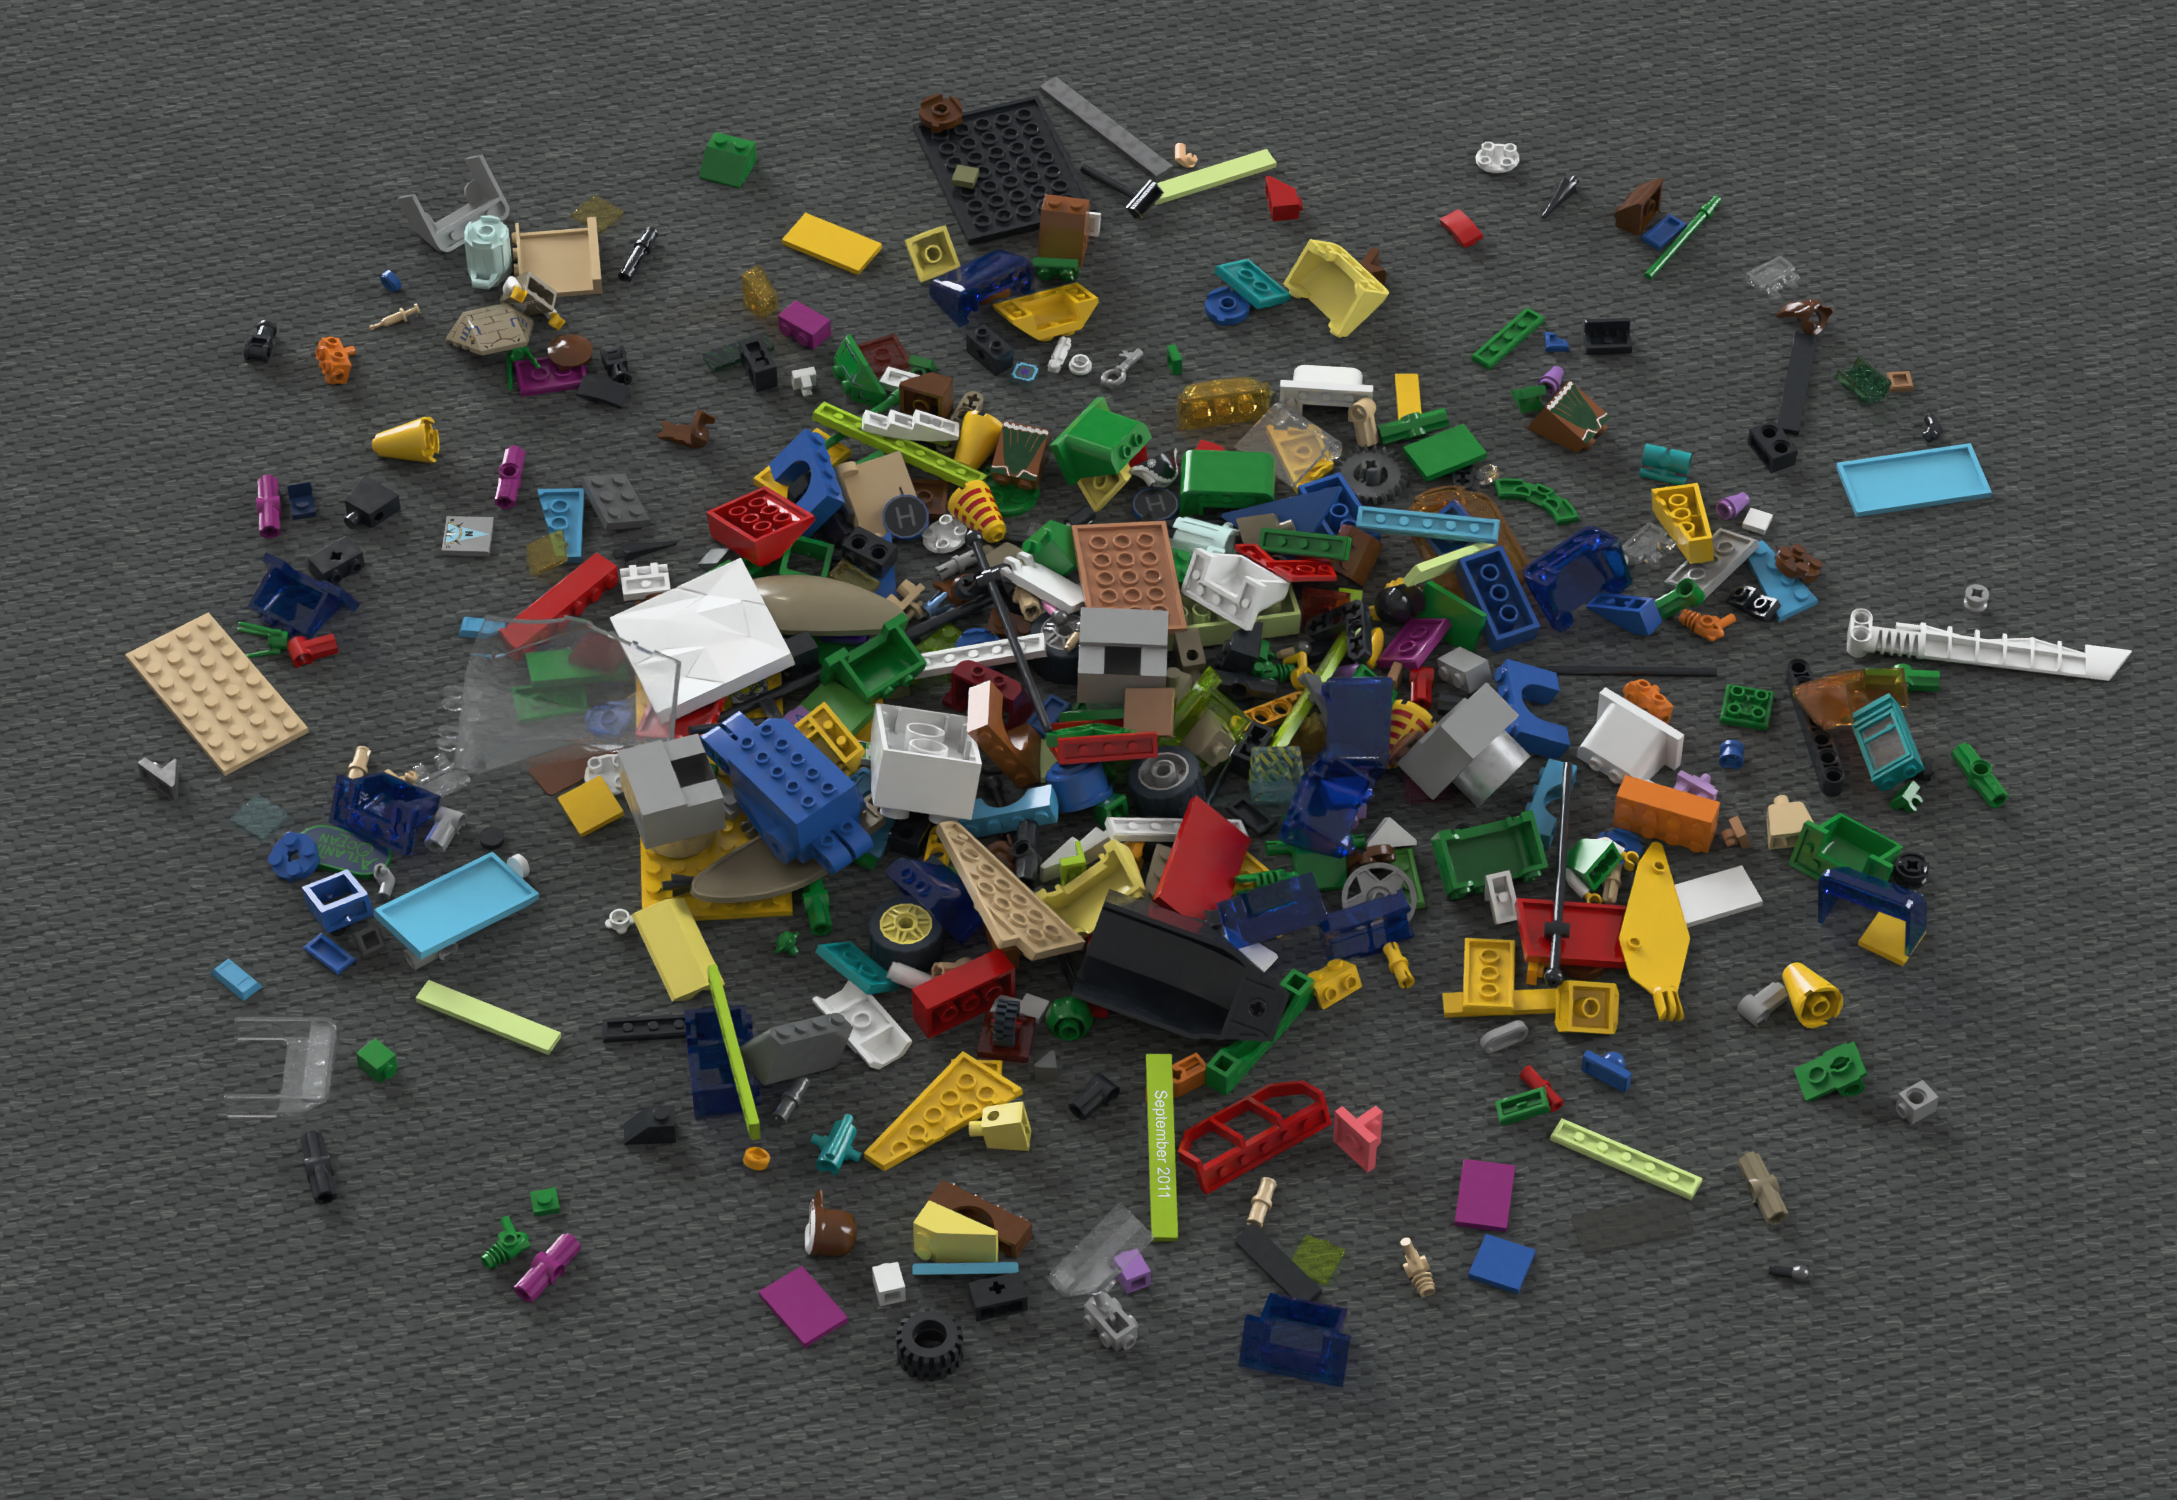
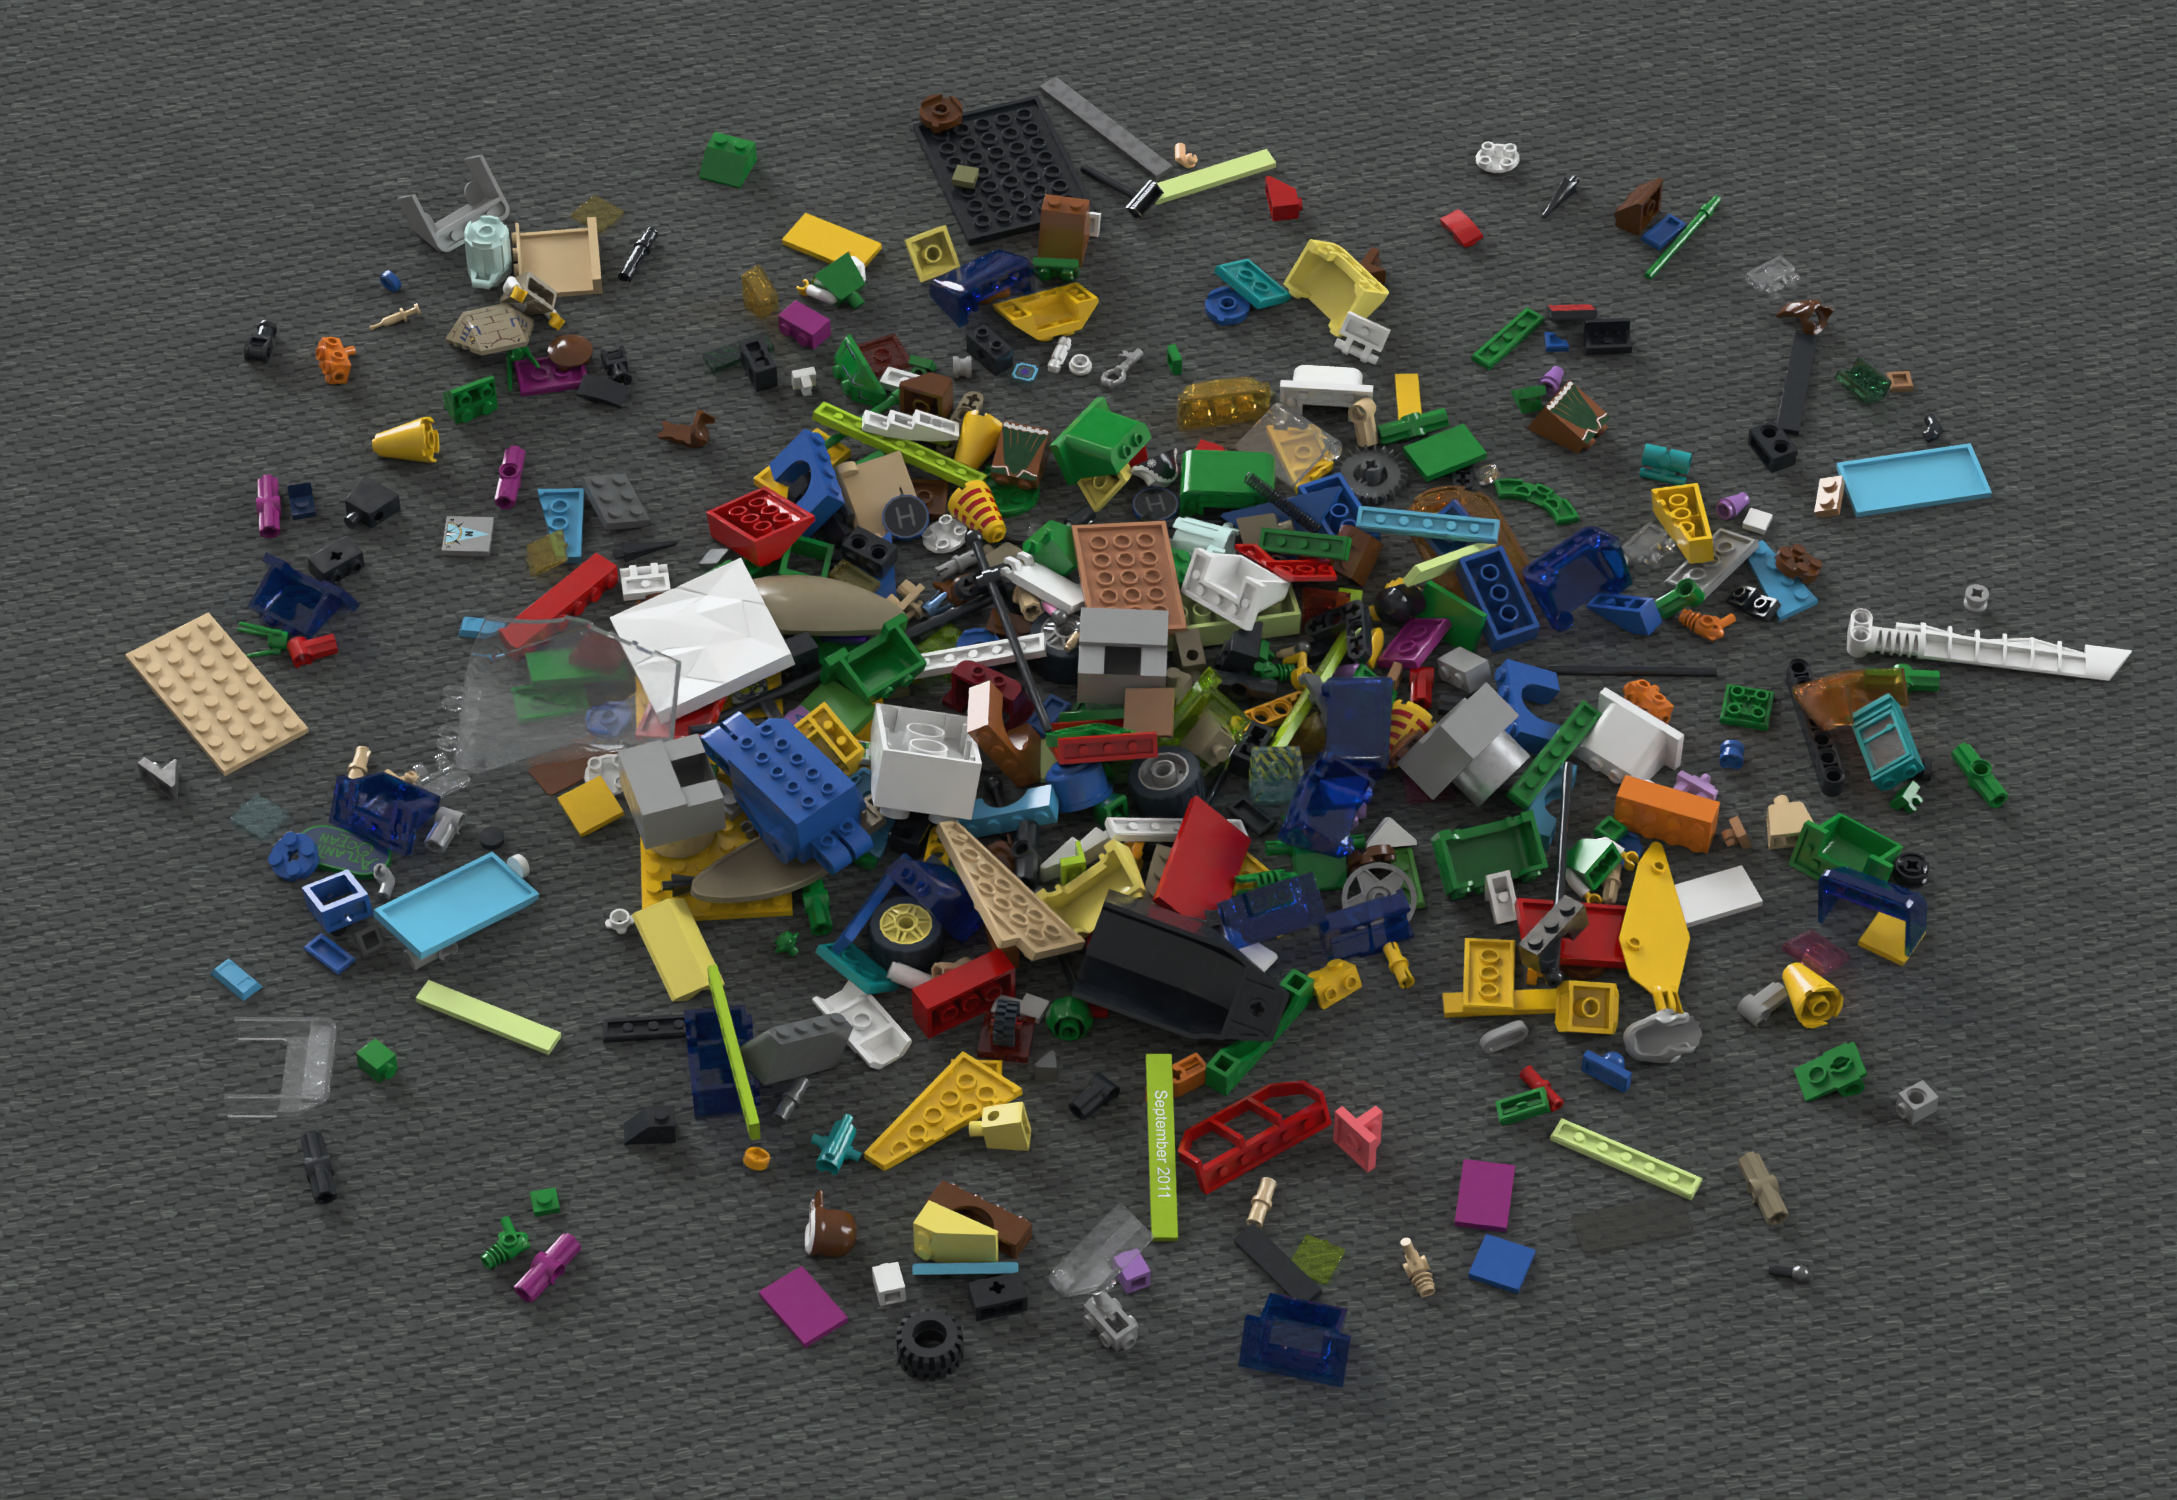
none -> green slope [443,375,498,424]
none -> green torso [796,250,866,310]
none -> blue tile [832,853,912,955]
none -> light grey wheel [953,356,972,379]
none -> black piece [1244,472,1322,533]
none -> white plate [1334,311,1391,365]
none -> green tile [1506,700,1602,811]
none -> black arch [1518,895,1589,974]
none -> black tile [1546,304,1597,320]
none -> green tile [1593,816,1628,843]
none -> light grey hair [1623,1009,1702,1063]
none -> clear pink tile [1781,929,1850,977]
none -> plate [1814,476,1845,518]

